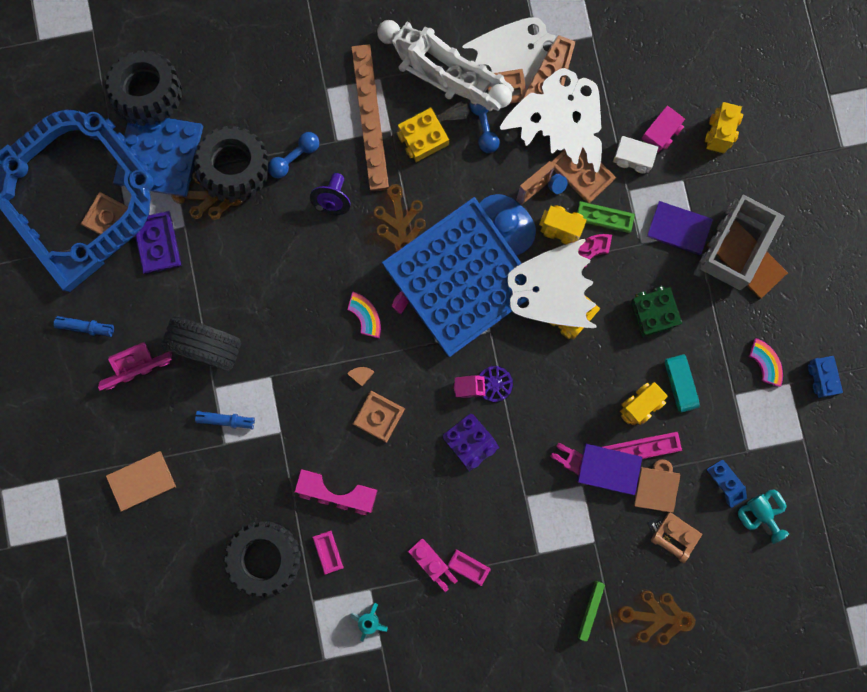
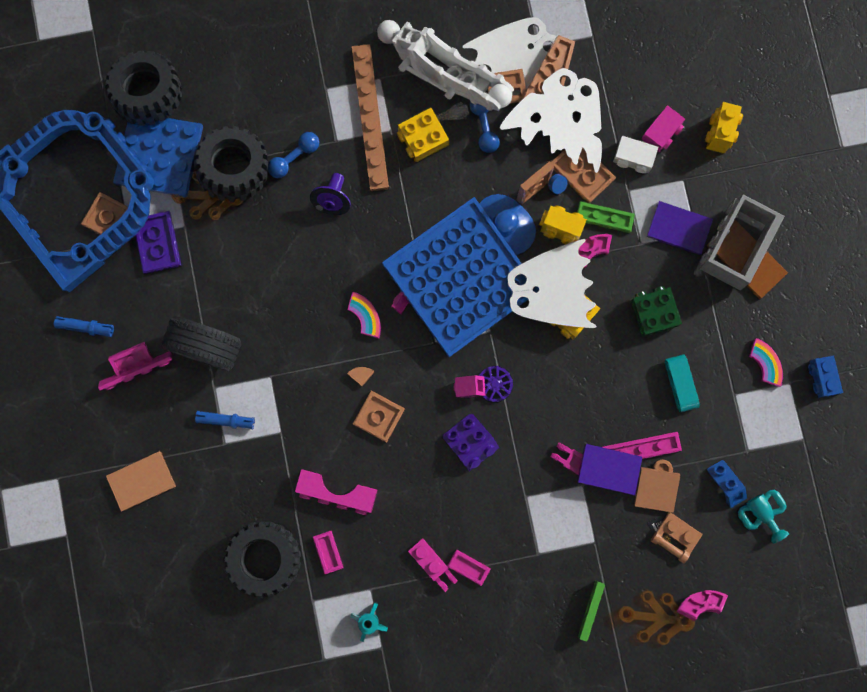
clear orange plant [374,184,426,252] -> none
yellow brick [620,382,668,425] -> none
none -> dark pink tile [676,590,728,621]

